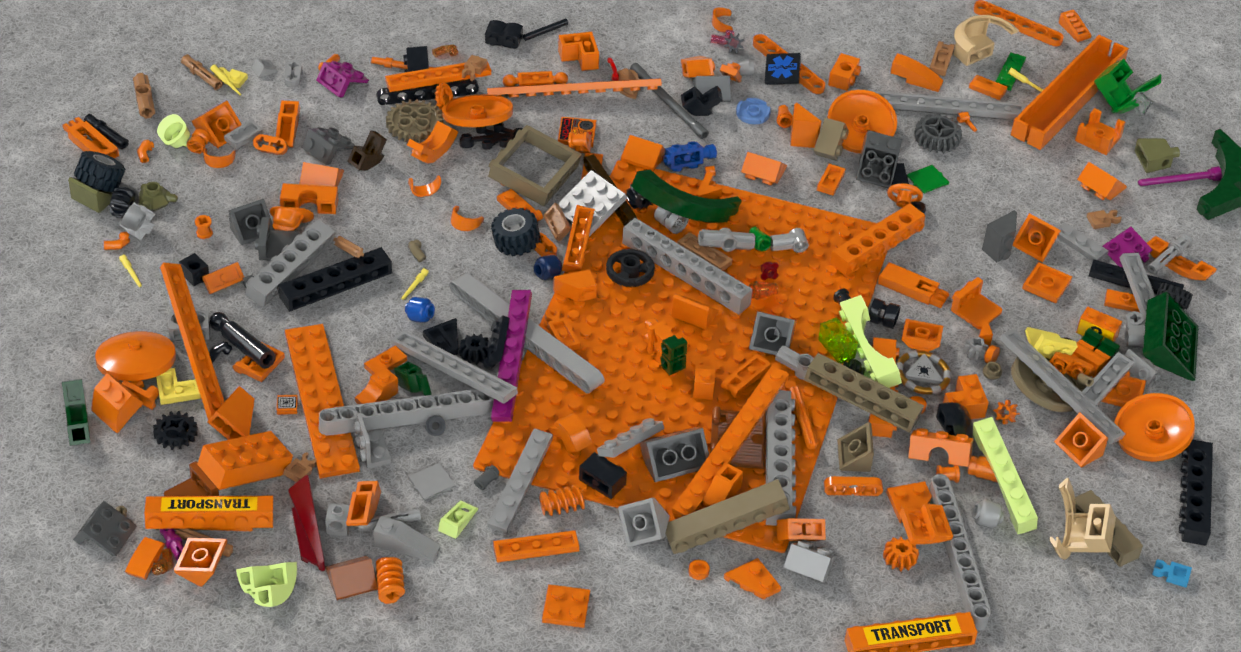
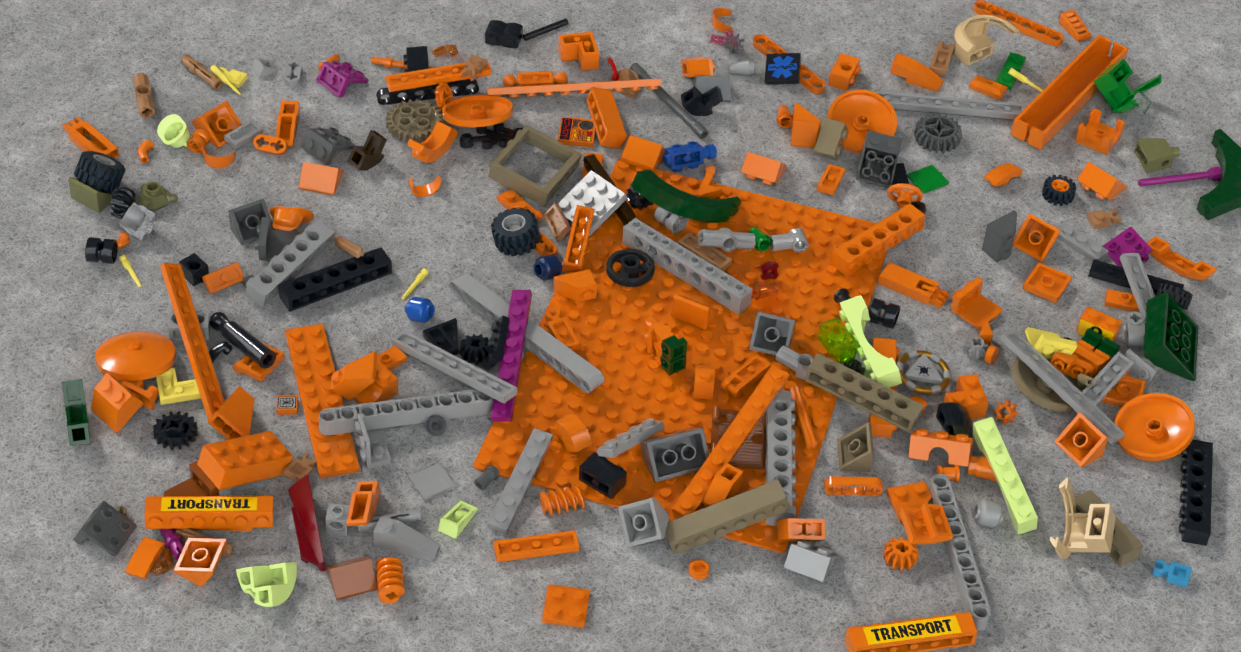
black pin [84,114,129,150] -> none
orange bush [195,215,213,239] -> none
orange arch [280,183,338,214] -> none
dark green piece [393,362,432,396] -> none
dark tan arm [408,240,426,263] -> none
orange helmet [451,205,484,231] -> none
orange piece [568,132,591,154] -> none
orange plate [720,62,742,83] -> none
orange wing [724,558,781,599] -> none
medium blue tile [736,98,771,124] -> none
orange slope [901,319,943,352] -> none
orange hand [957,112,977,132] -> none
dark tan plate [983,362,1002,380] -> none
light grey pin [1147,233,1193,275] -> none
none -> black wheel [85,237,118,264]
none -> orange slope [331,351,378,401]
none -> orange brick [586,87,627,149]
none -> orange slope [984,163,1023,187]
none -> black wheel [1042,175,1076,206]

